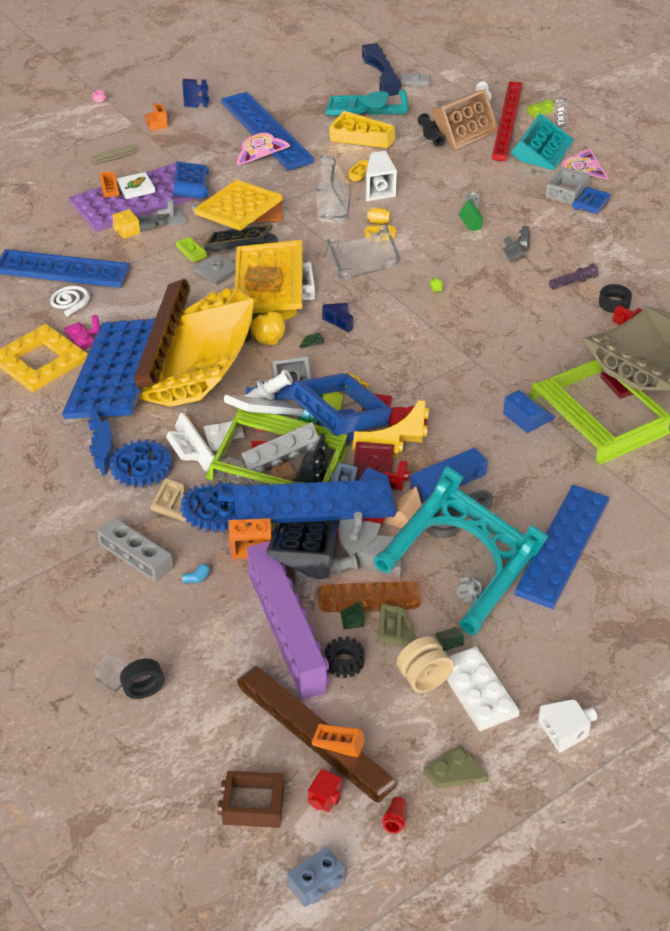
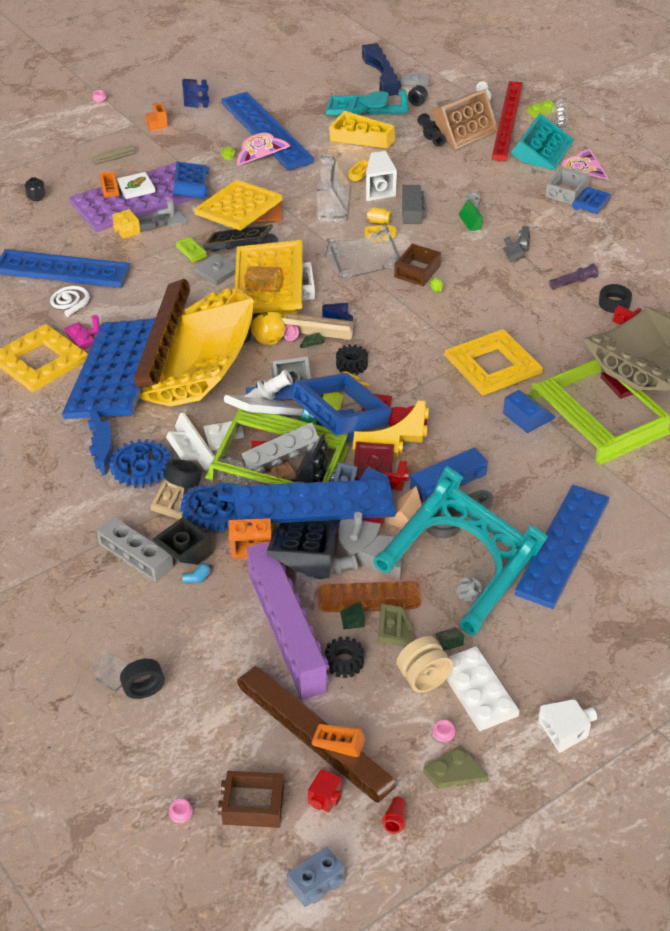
none -> black head [24,177,46,201]
none -> pearl dark grey slope [153,517,212,565]
none -> black tyre [164,459,203,488]
none -> bright pink plate [169,799,193,823]
none -> lime plate [221,147,235,160]
none -> tan fence [282,313,354,340]
none -> bright pink plate [284,324,299,341]
none -> black tyre [336,344,368,375]
none -> reddish brown window [394,243,441,287]
none -> dark grey brick [402,185,425,224]
none -> black head [408,85,428,106]
none -> bright pink plate [432,720,455,742]
none -> yellow plate [444,329,543,396]

